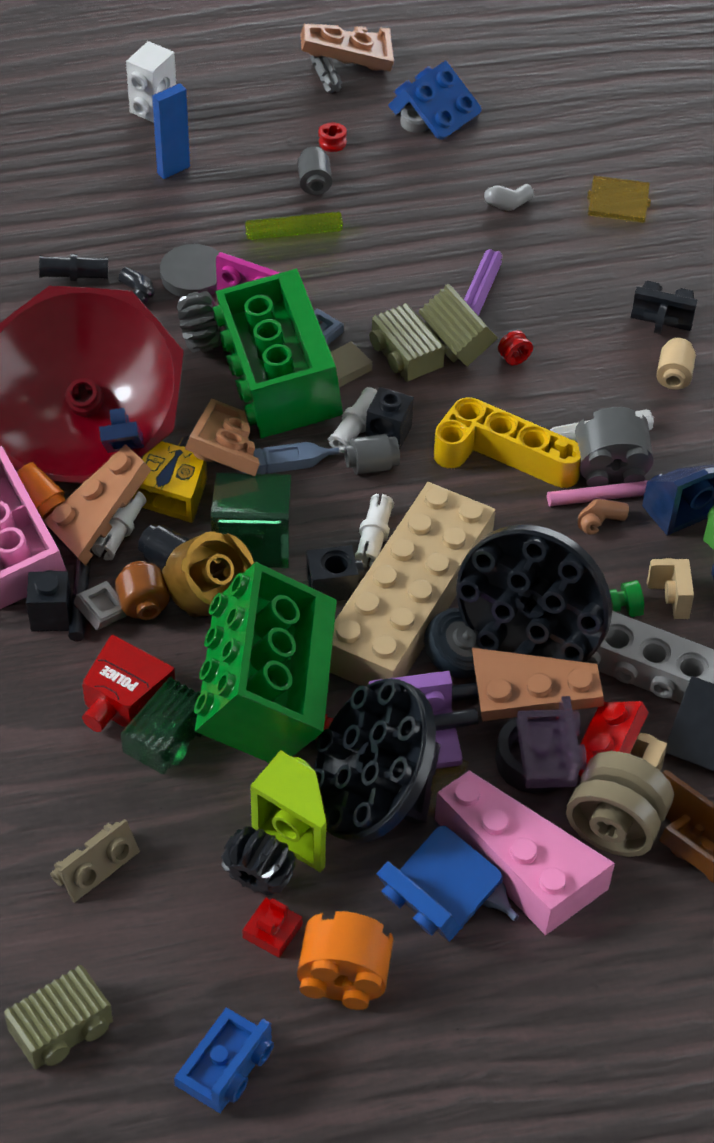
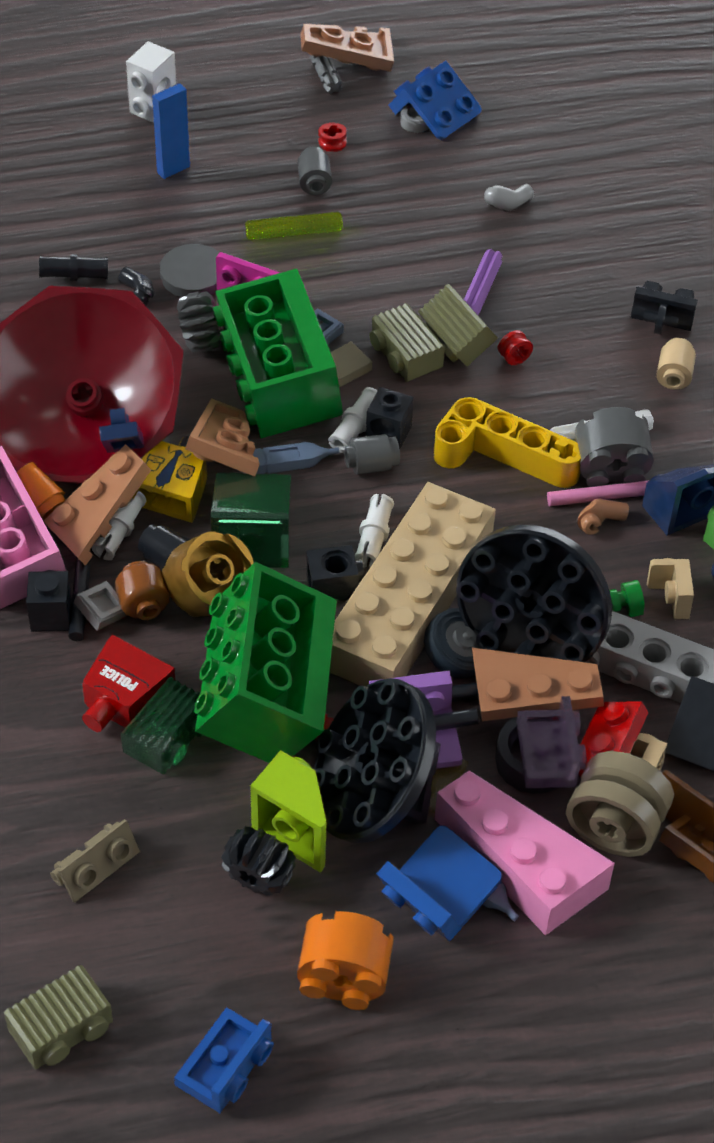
red tile [242,897,302,958] -> none
clear yellow piece [587,176,651,223] -> none

